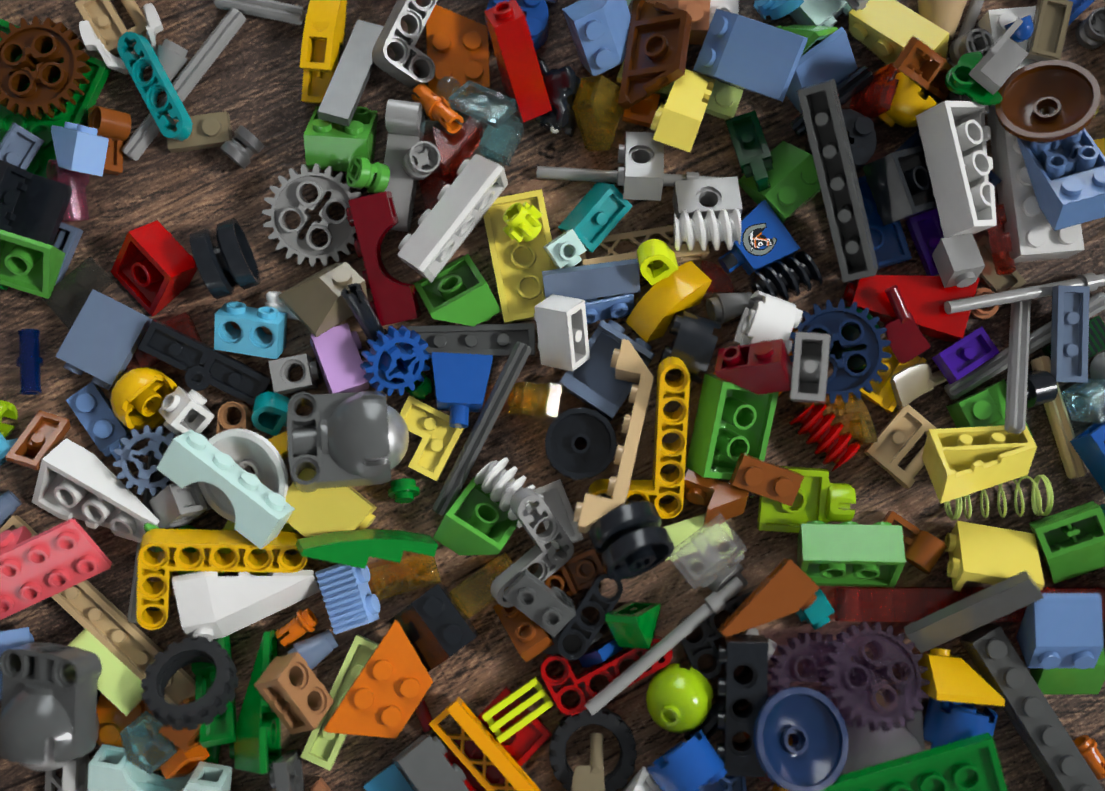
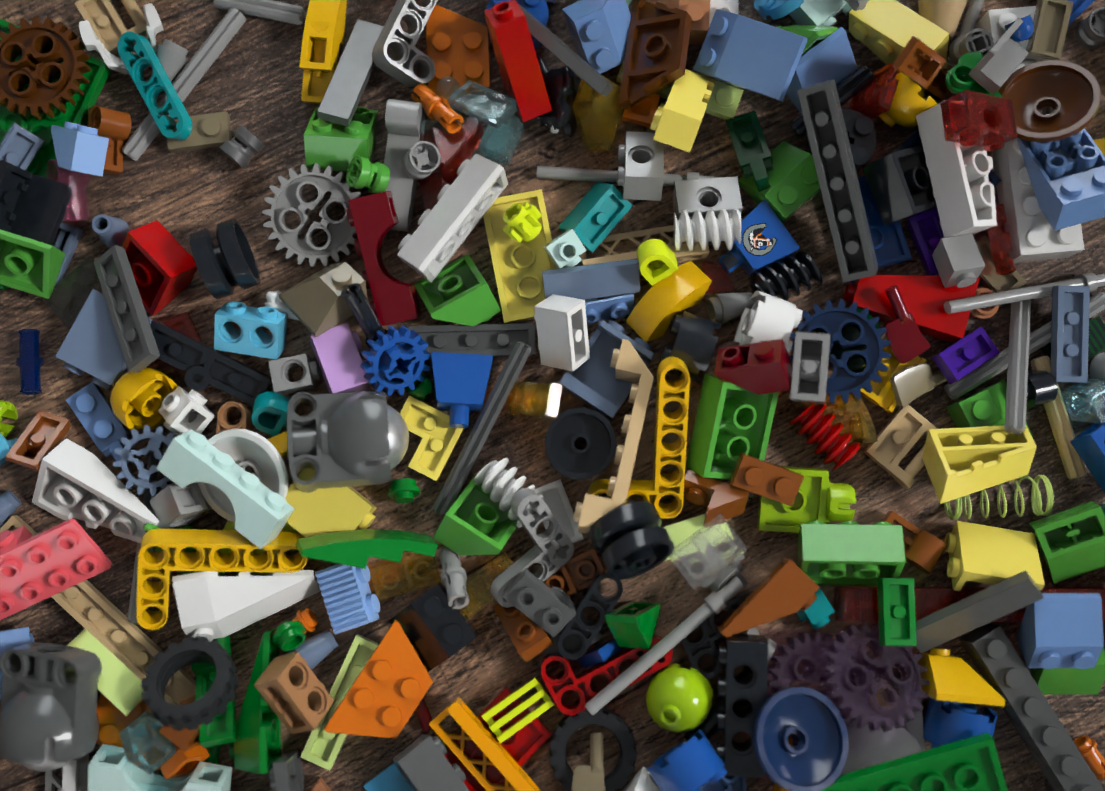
none -> sand blue cone [92,214,130,247]
none -> dark grey plate [94,245,160,373]
none -> green plate [272,621,306,651]
none -> light grey pin [439,547,469,609]
none -> dark grey tile [518,4,613,97]
none -> green plate [877,578,917,646]
none -> clear red brick [940,90,1018,151]

